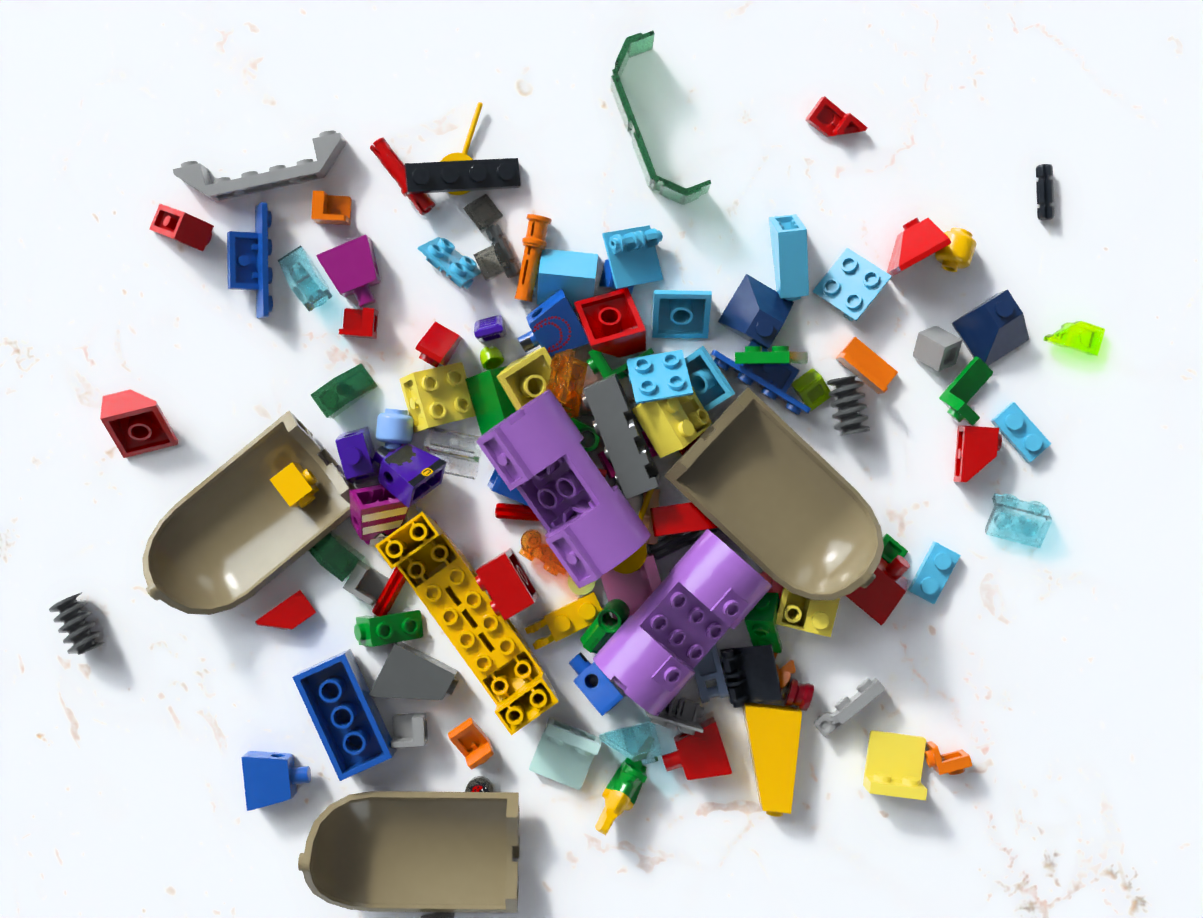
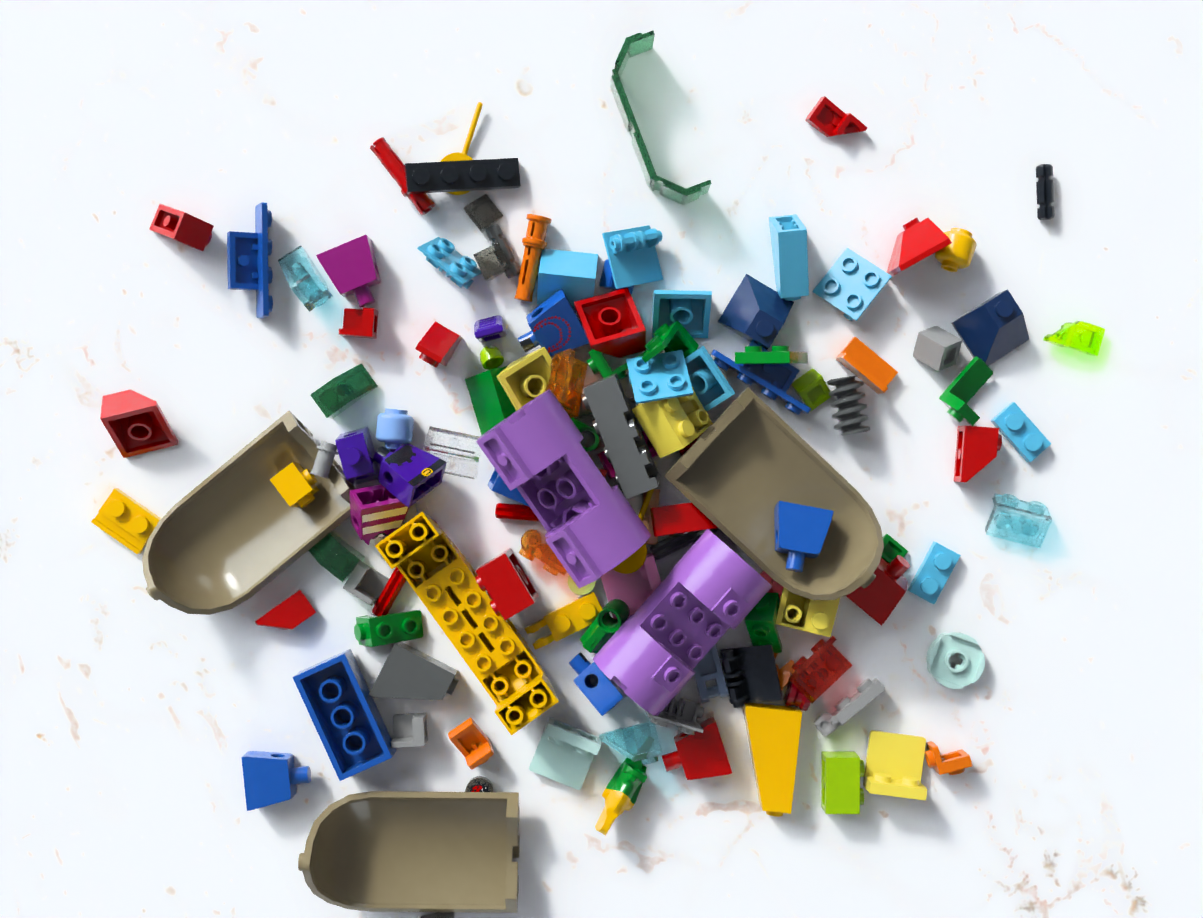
dark grey piece [49,592,105,655] -> none
light grey slope [172,130,346,201] -> none
orange panel [311,190,352,225] -> none
light yellow bracket [399,362,476,433] -> none
none -> yellow plate [91,488,161,554]
none -> light grey pin [310,441,338,479]
none -> green bracket [642,320,699,363]
none -> blue torso [774,501,834,572]
none -> clear red bracket [789,636,853,704]
none -> lime brick [821,751,865,814]
none -> light aqua plate [926,632,985,689]

